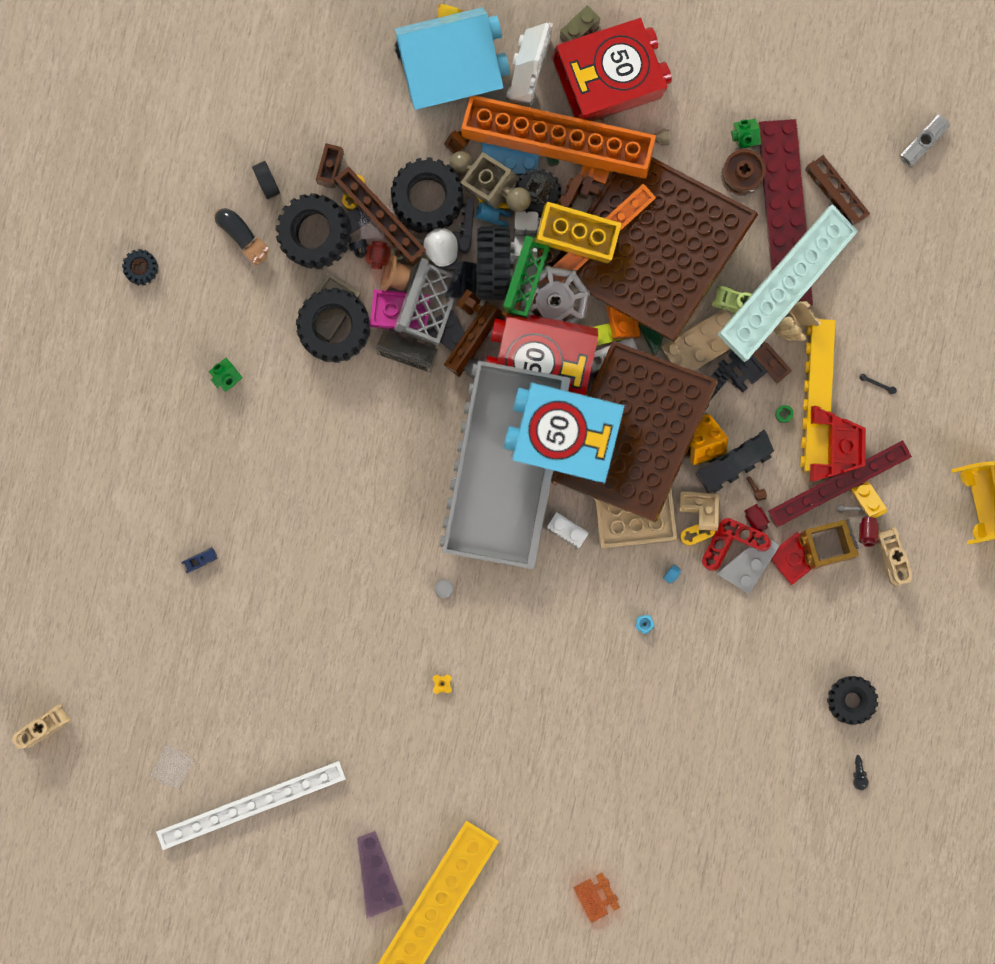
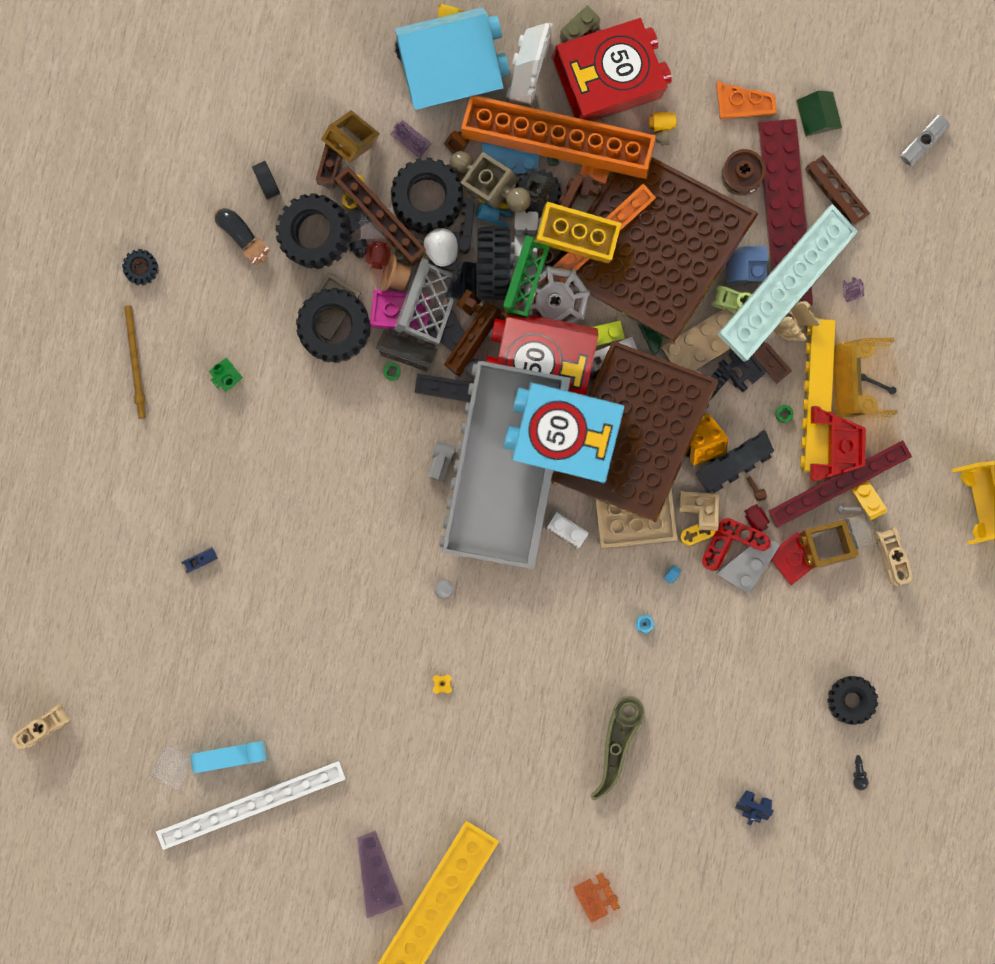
orange plate [606,304,640,339] -> none
green brick [731,119,761,148] -> none
dark red brick [859,517,879,547] -> none
none -> pearl gold bar [124,305,146,419]
none -> medium azure beam [190,741,268,774]
none -> pearl gold window [321,110,380,163]
none -> green bush [383,363,401,381]
none -> clear purple hinge [391,120,432,158]
none -> black plate [414,374,473,402]
none -> light grey piece [428,441,456,482]
none -> olive animal [591,696,645,800]
none -> yellow brick [648,112,676,132]
none -> orange wing [716,81,777,120]
none -> medium blue brick [726,246,768,285]
none -> dark blue hips [735,790,774,826]
none -> dark green slope [796,91,842,137]
none -> clear yellow windscreen [833,338,897,419]
none -> tile [843,277,864,302]

